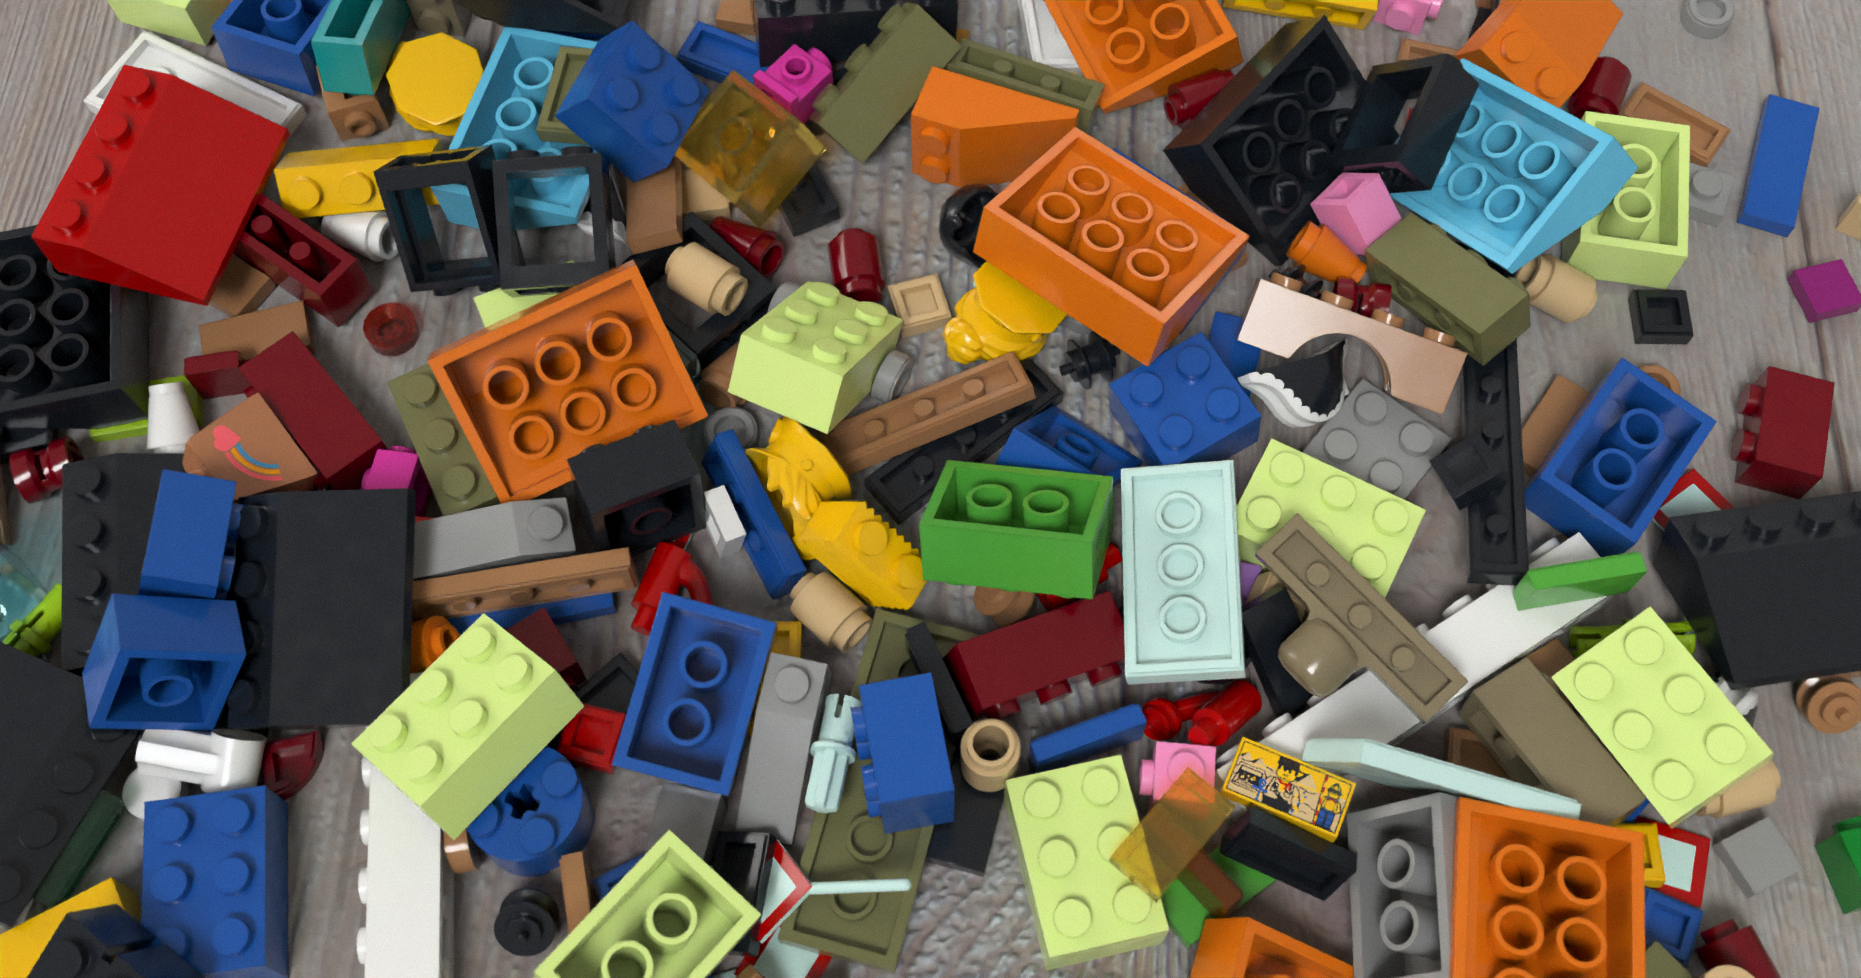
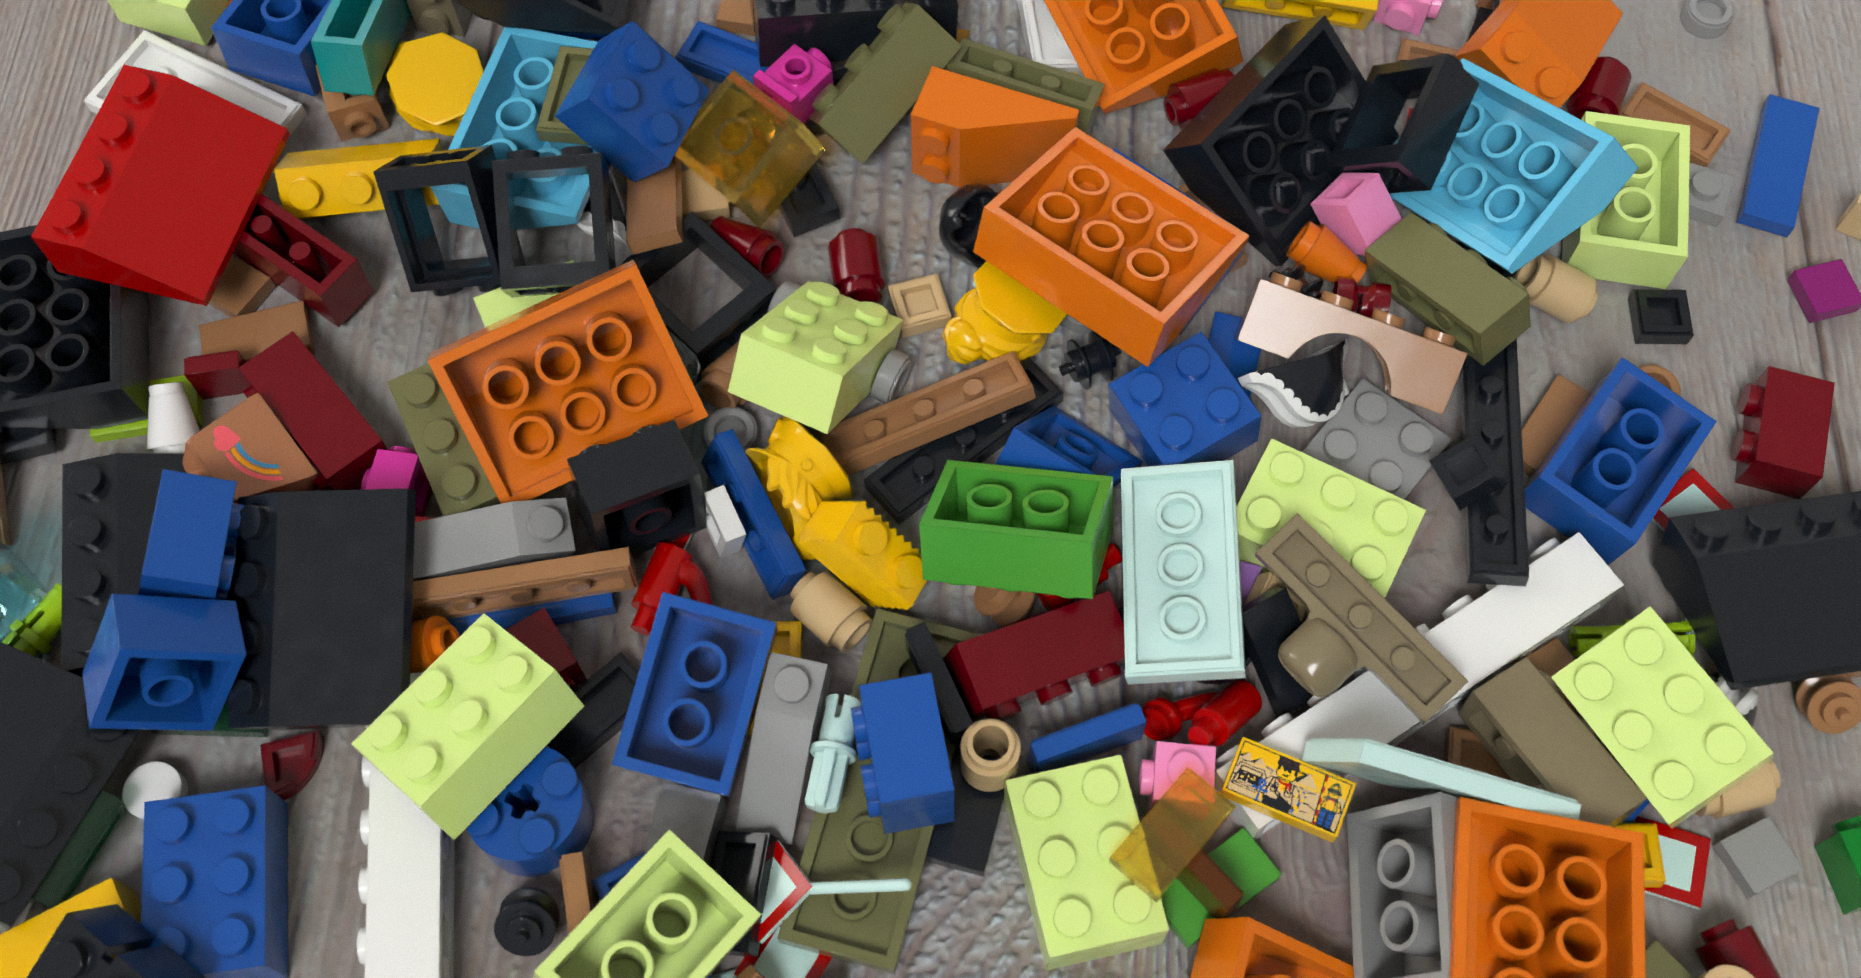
dark red wheel [9,436,84,504] -> none
white piece [135,729,266,793] -> none
white cone [321,211,398,262] -> none
clear red tile [363,303,420,356] -> none
medium nougat tile [443,829,482,874] -> none
red tile [557,703,626,775] -> none
tan brick [665,242,748,316] -> none
black tile [1220,806,1357,901] -> none
bright green tile [1512,552,1647,611] -> none
blue tile [1644,886,1704,968] -> none

